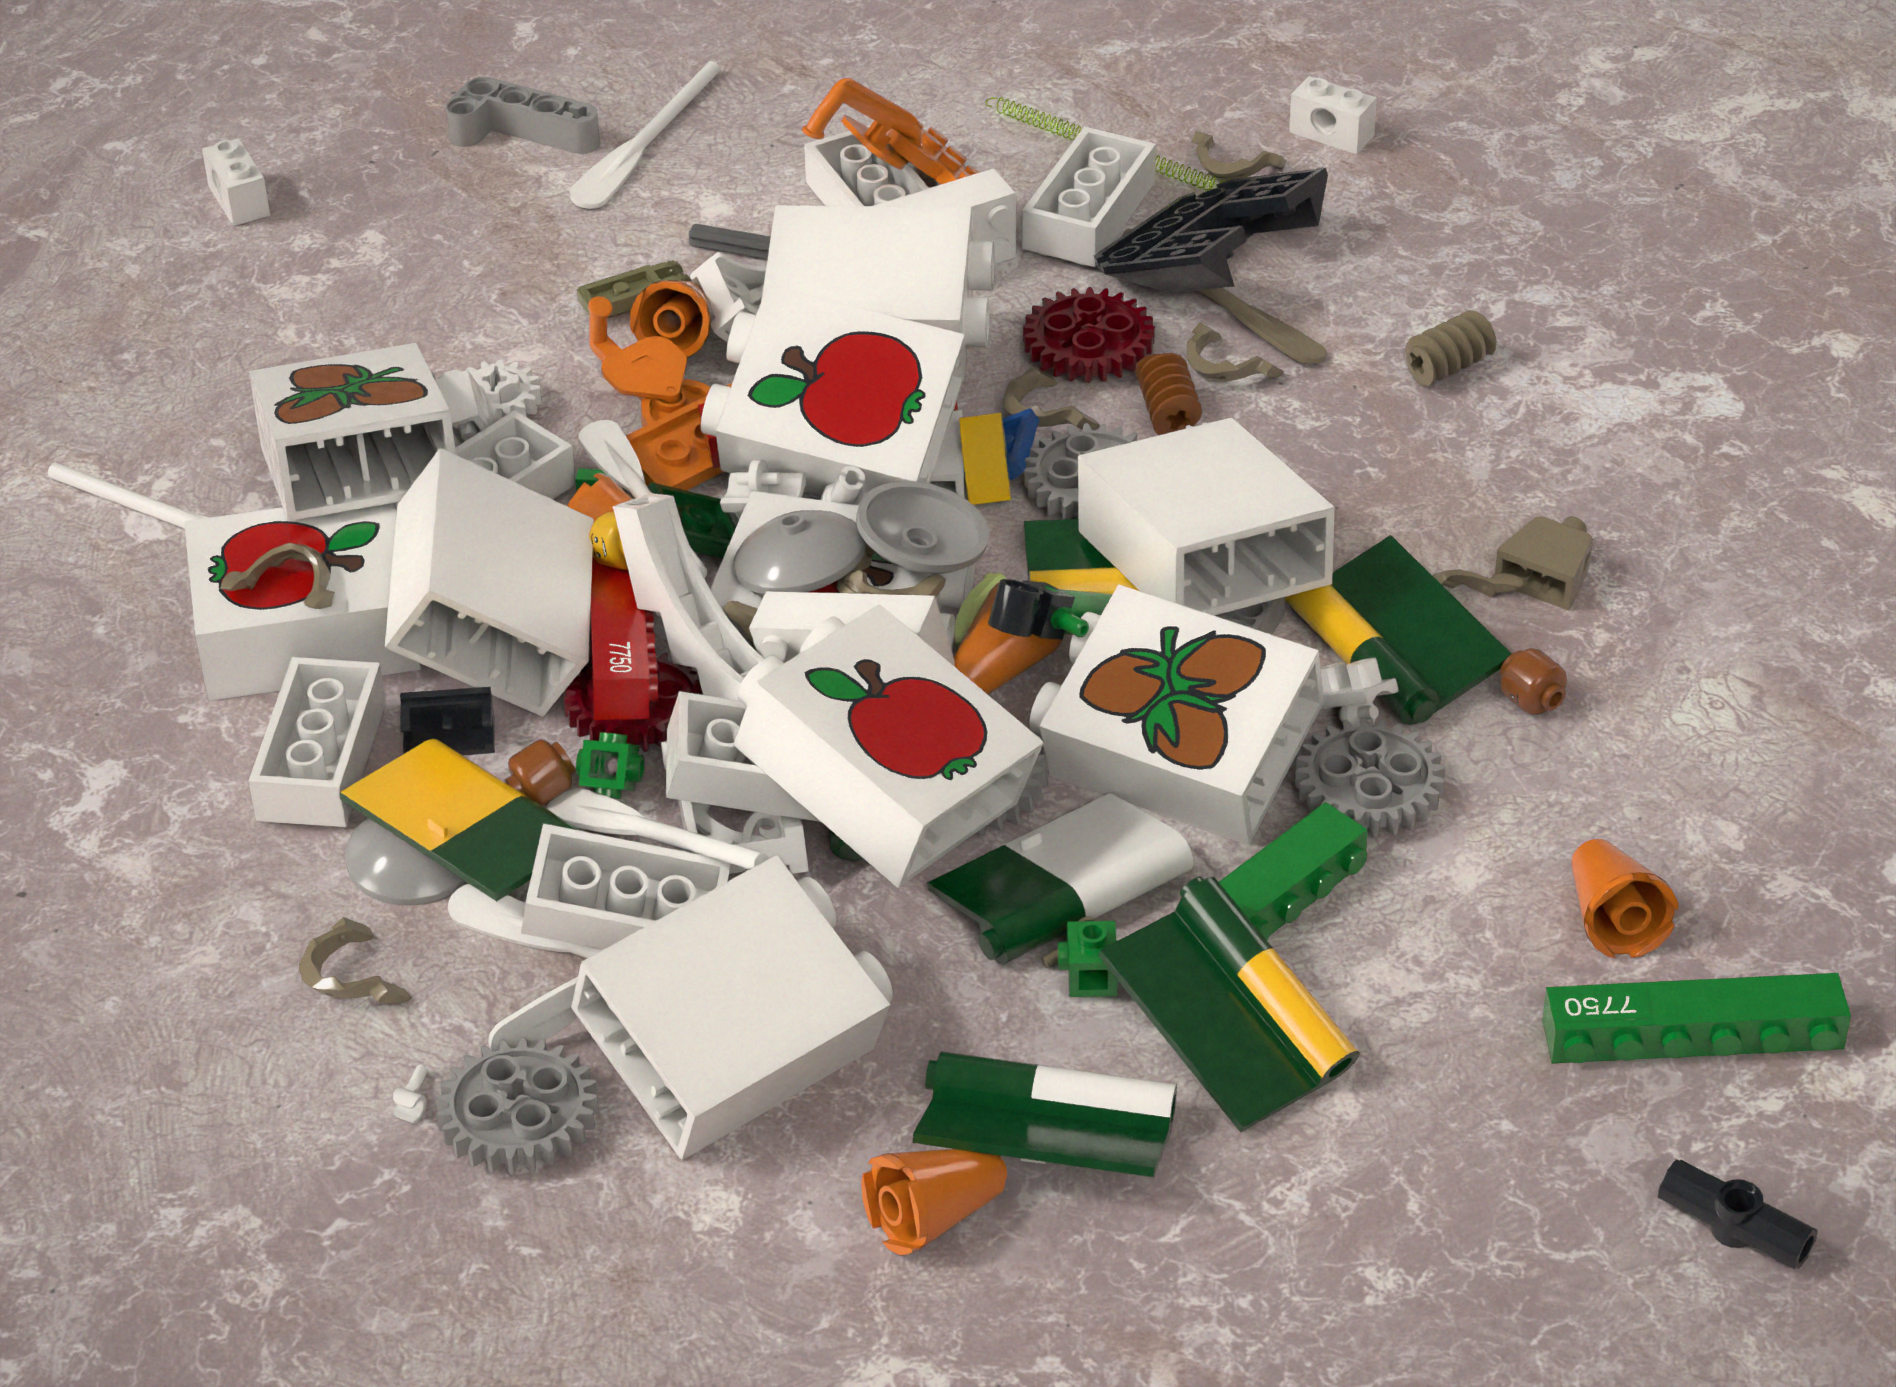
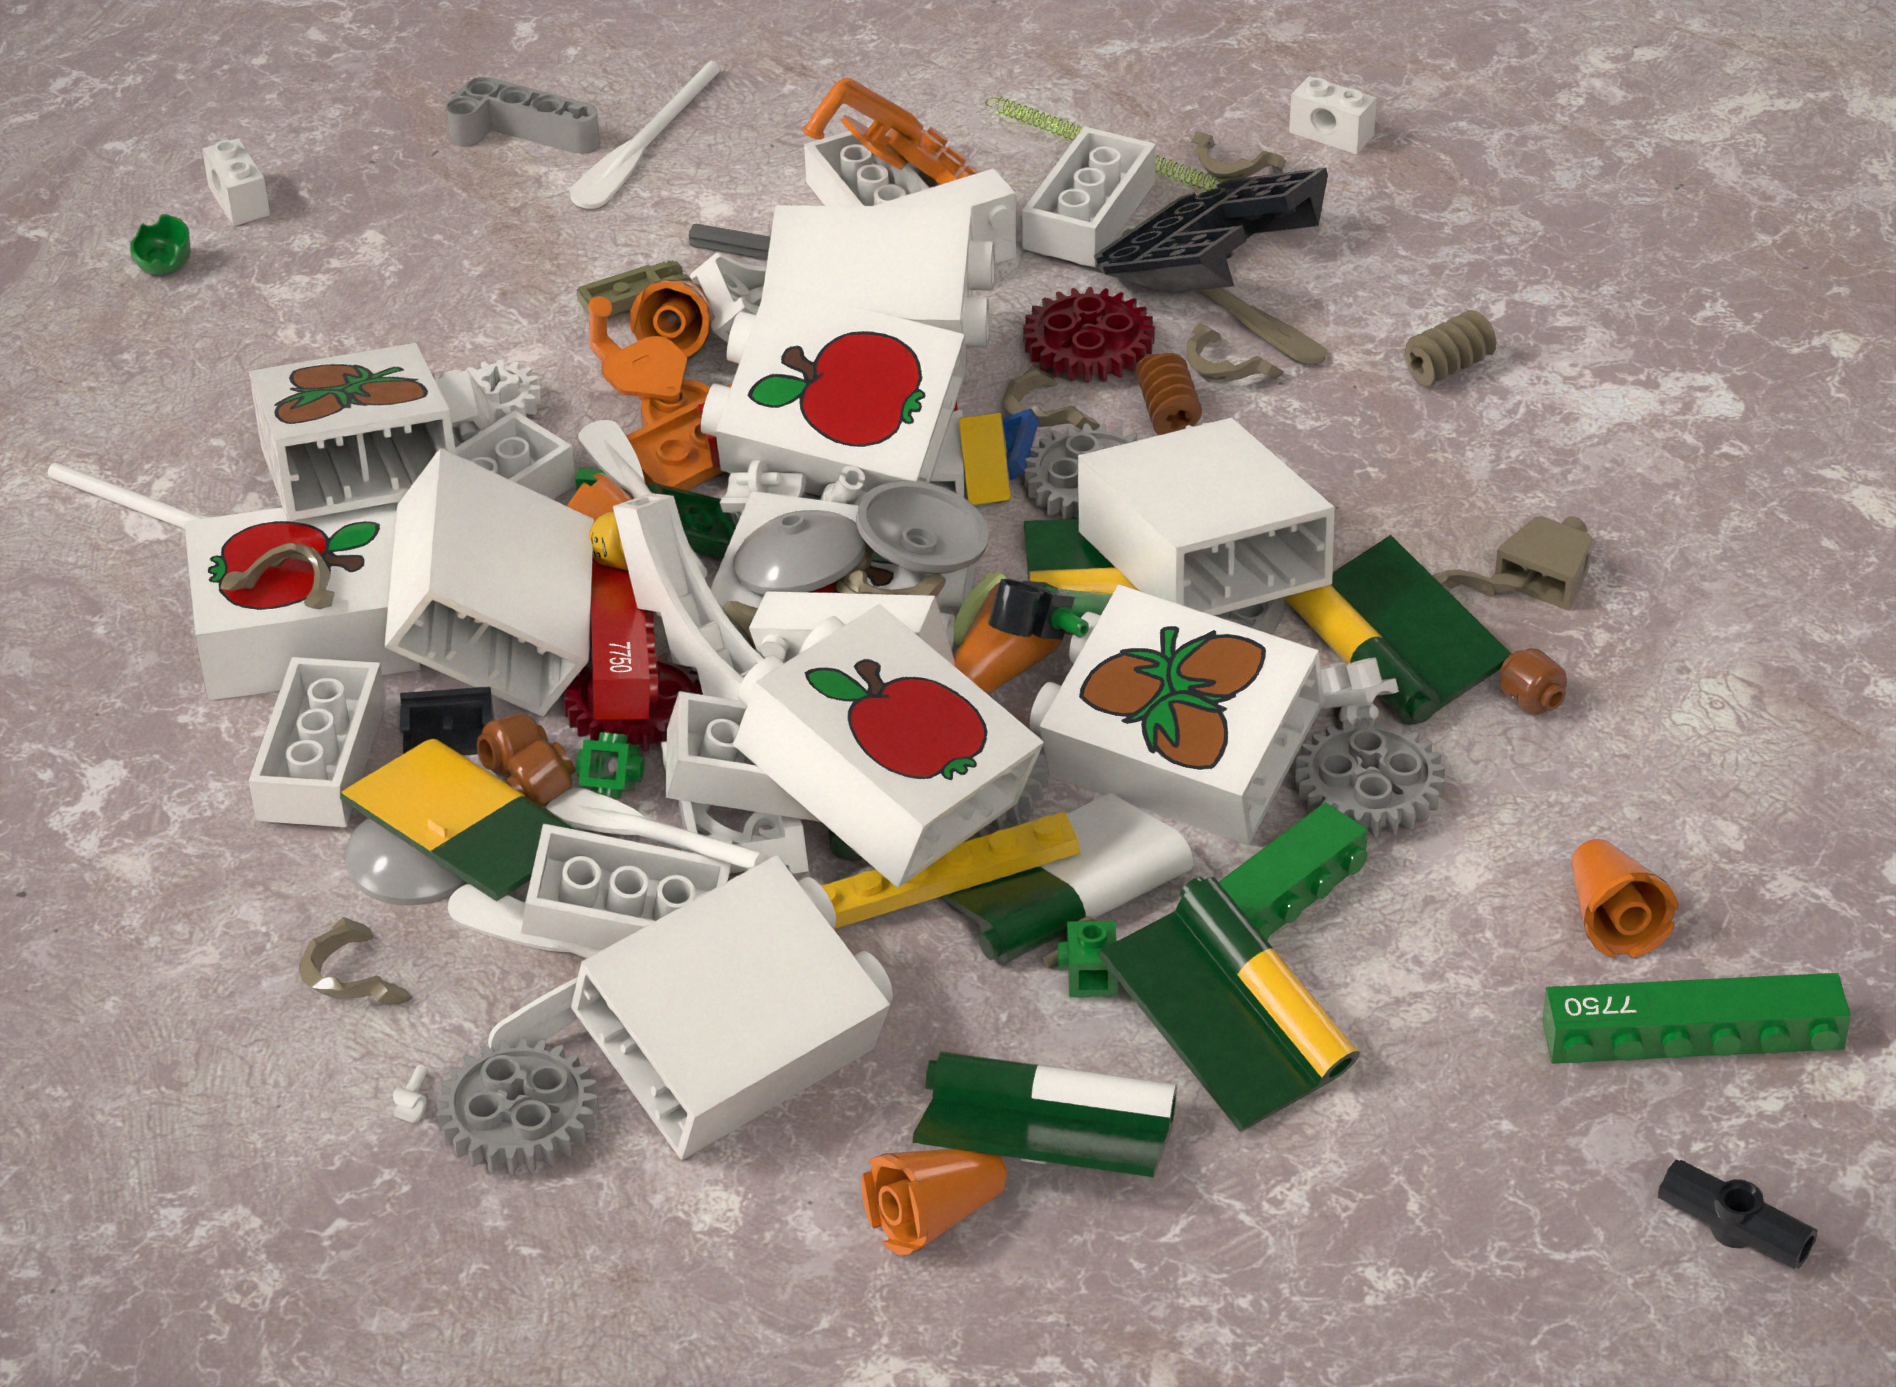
none -> green hair [130,214,190,275]
none -> dark orange head [477,713,548,777]
none -> yellow plate [821,811,1081,929]

